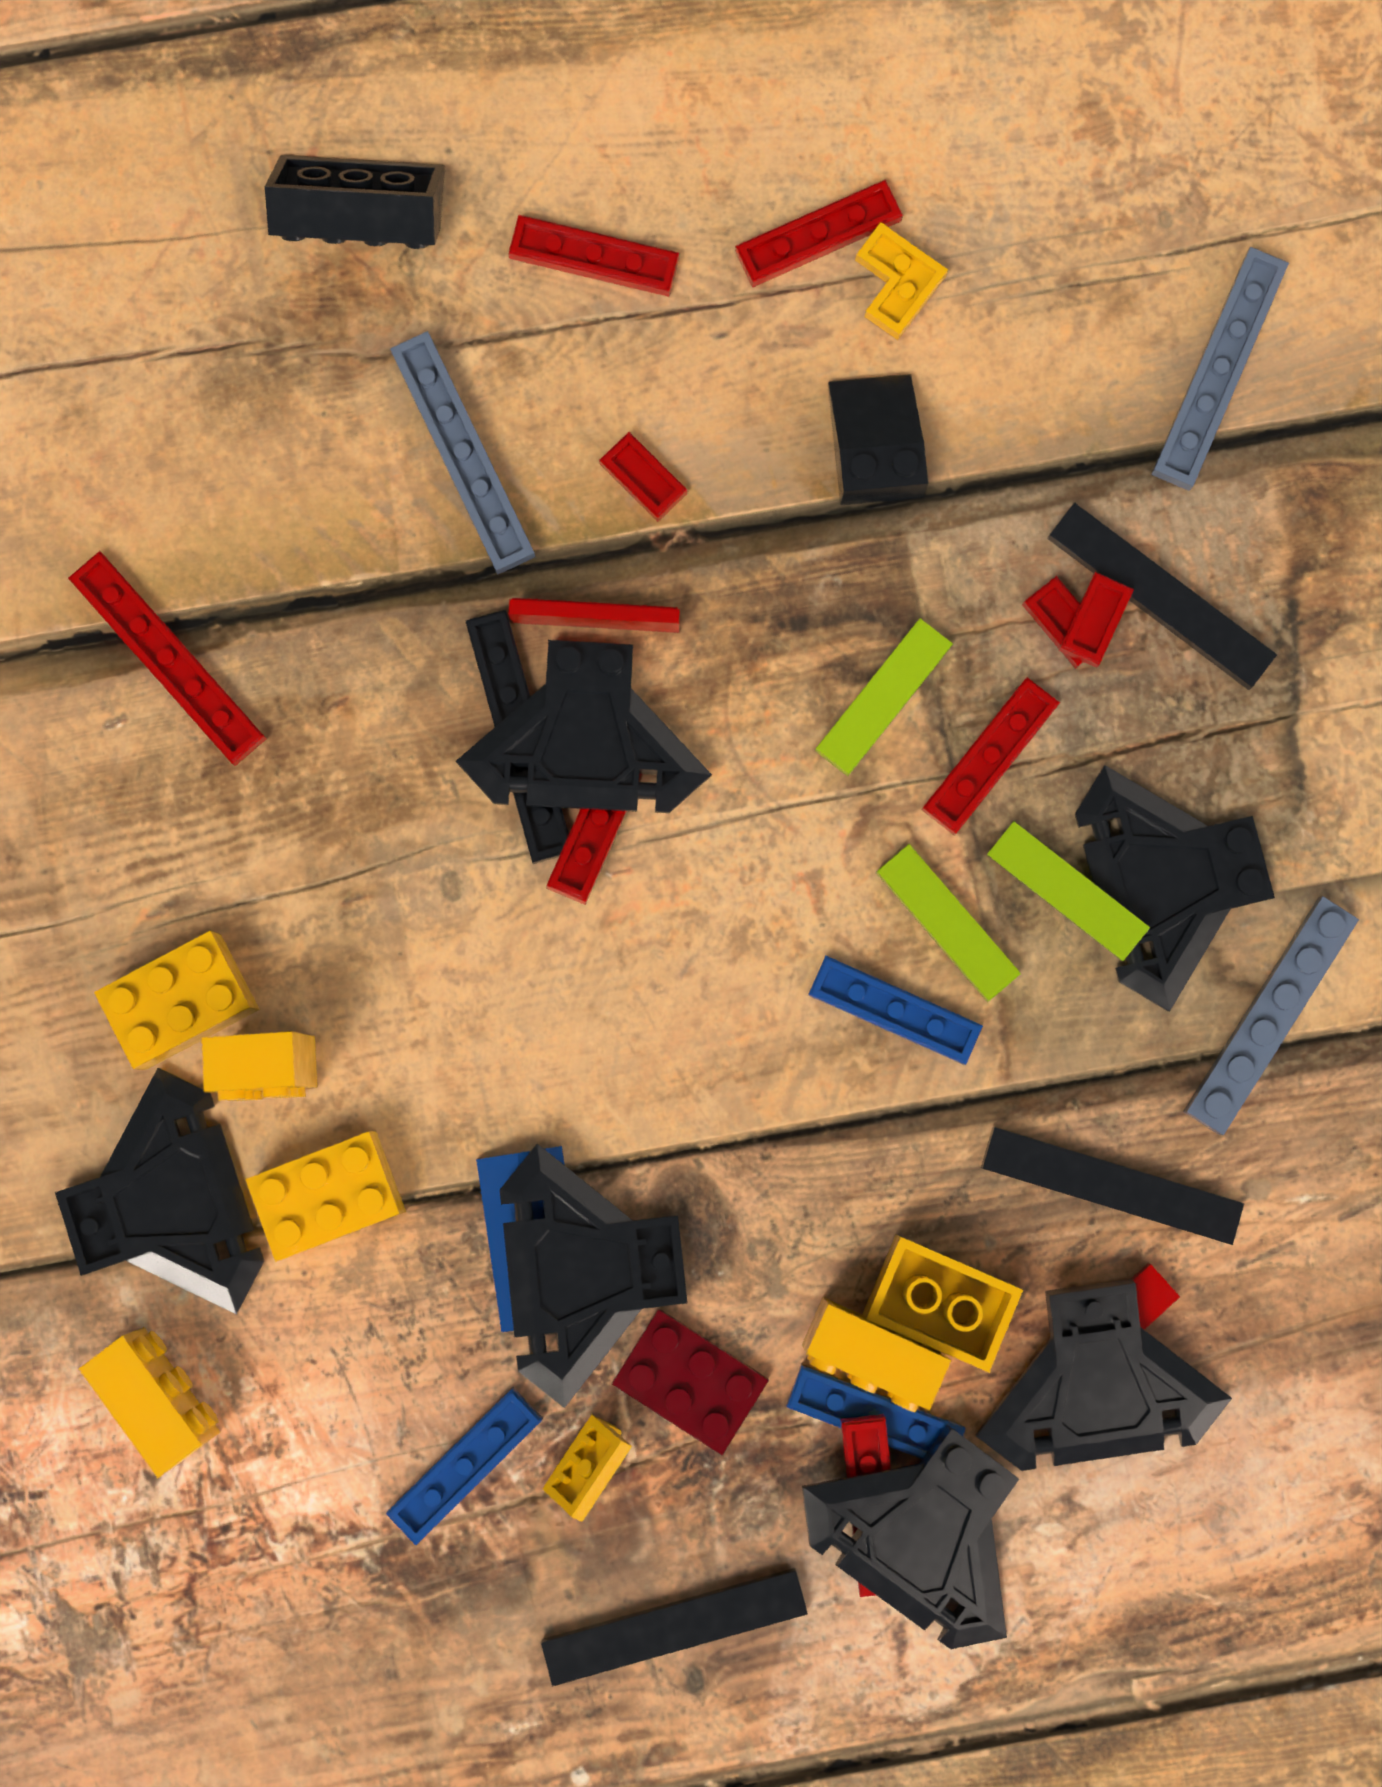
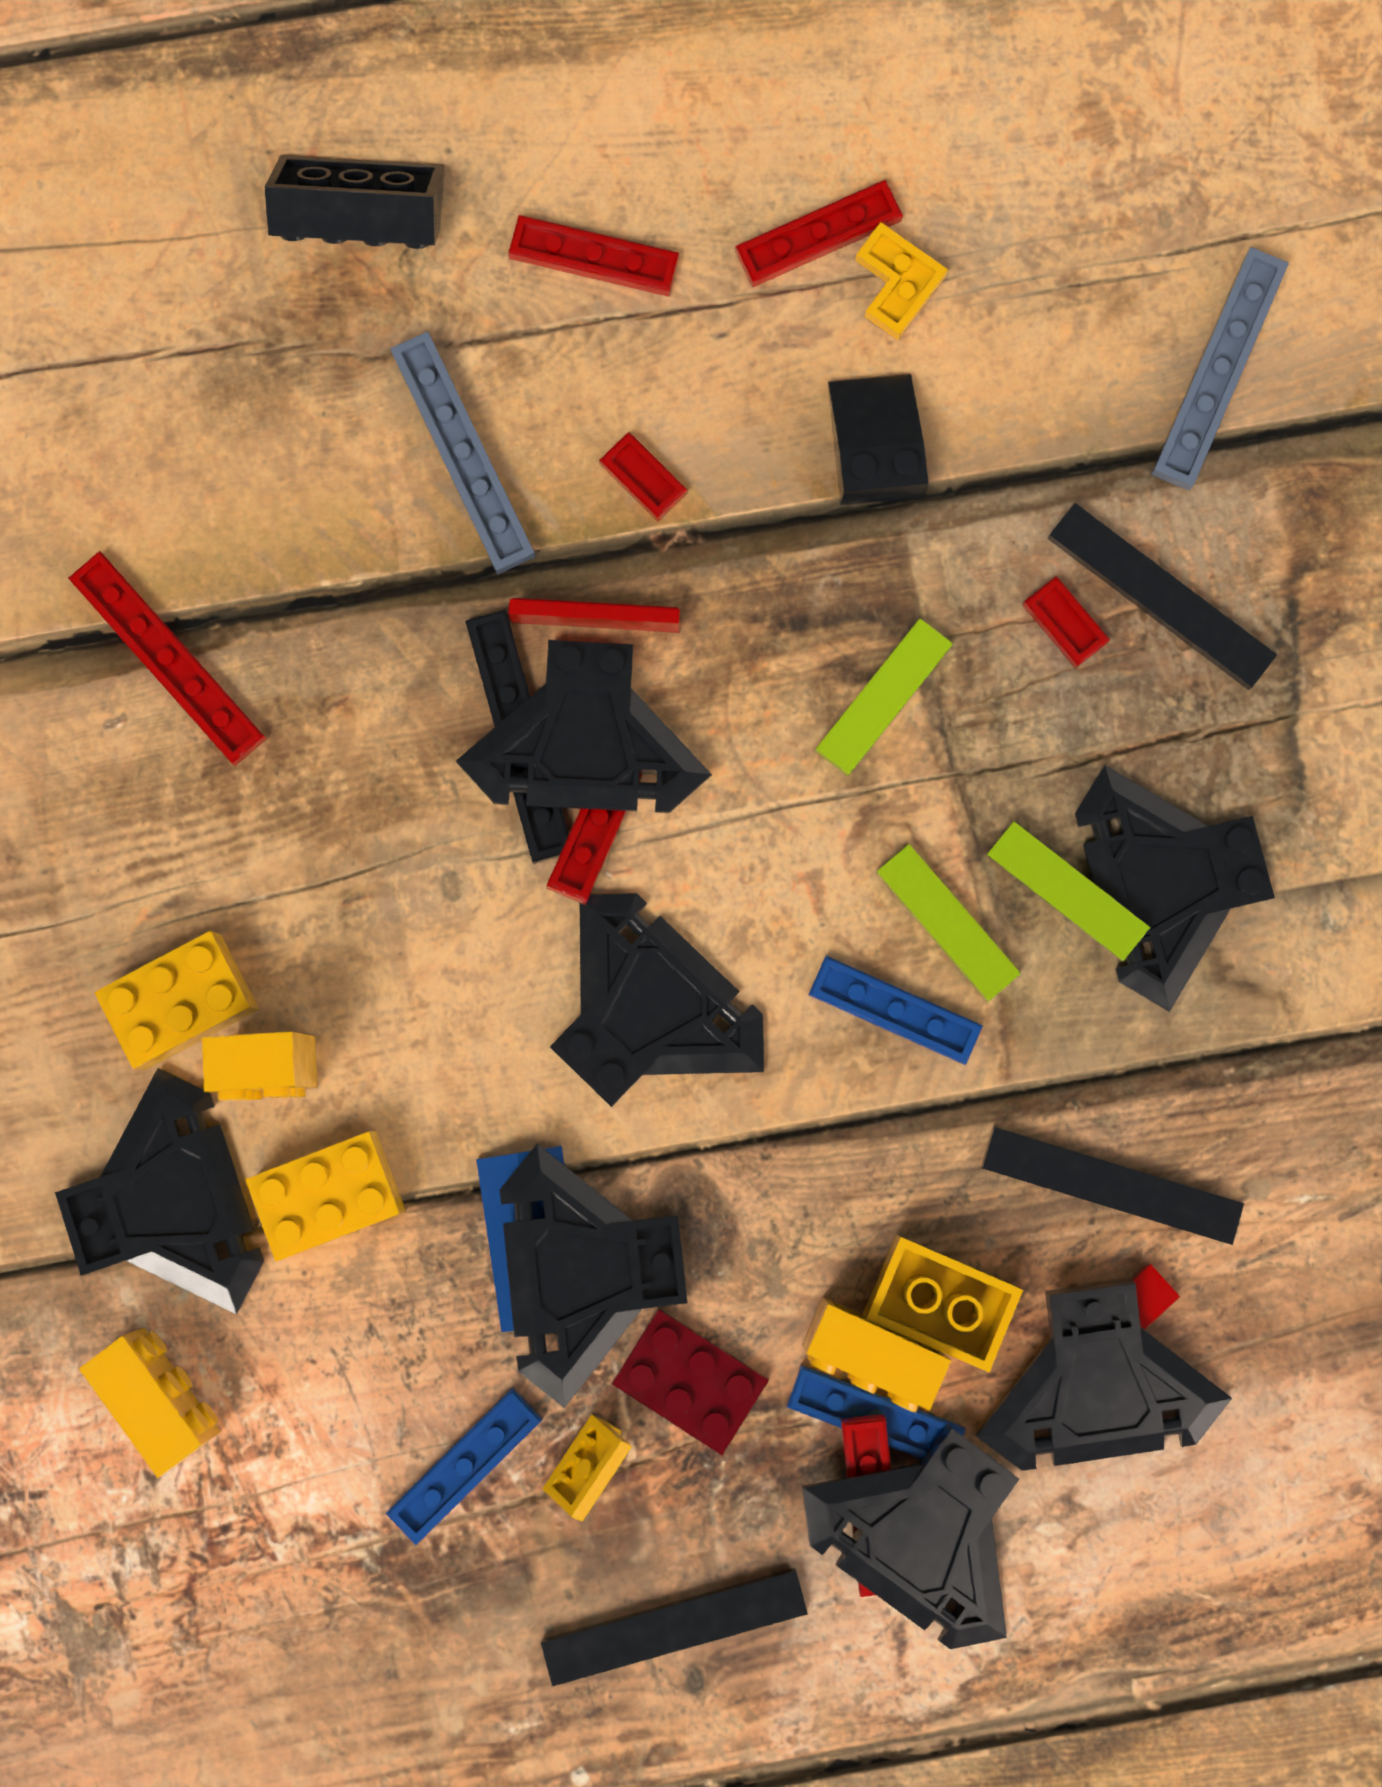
red tile [921,677,1060,836] -> none
red tile [1058,572,1134,668] -> none
sand blue plate [1183,896,1359,1136] -> none
none -> black plate [550,893,764,1107]

